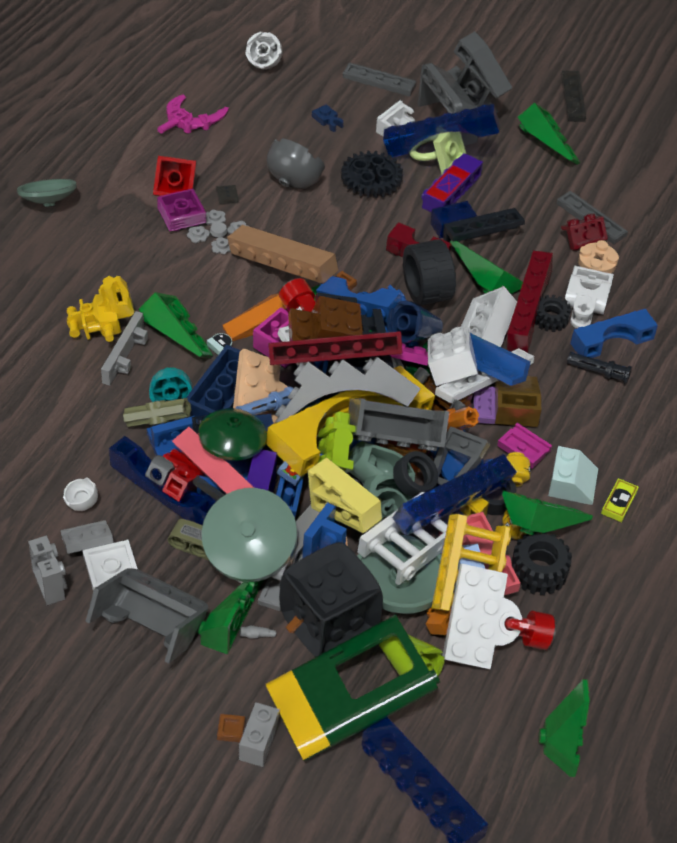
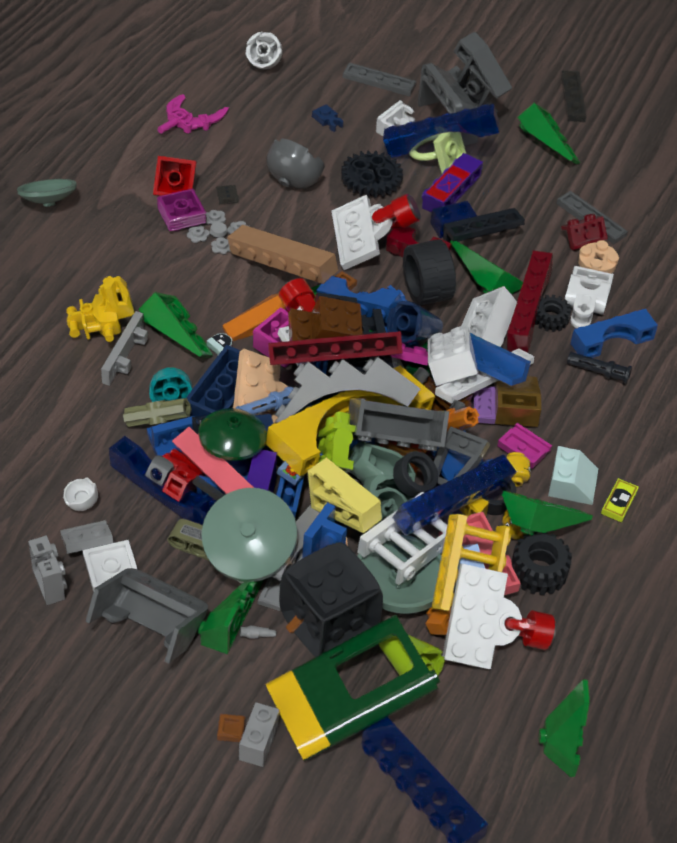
none -> white plate [332,194,421,270]

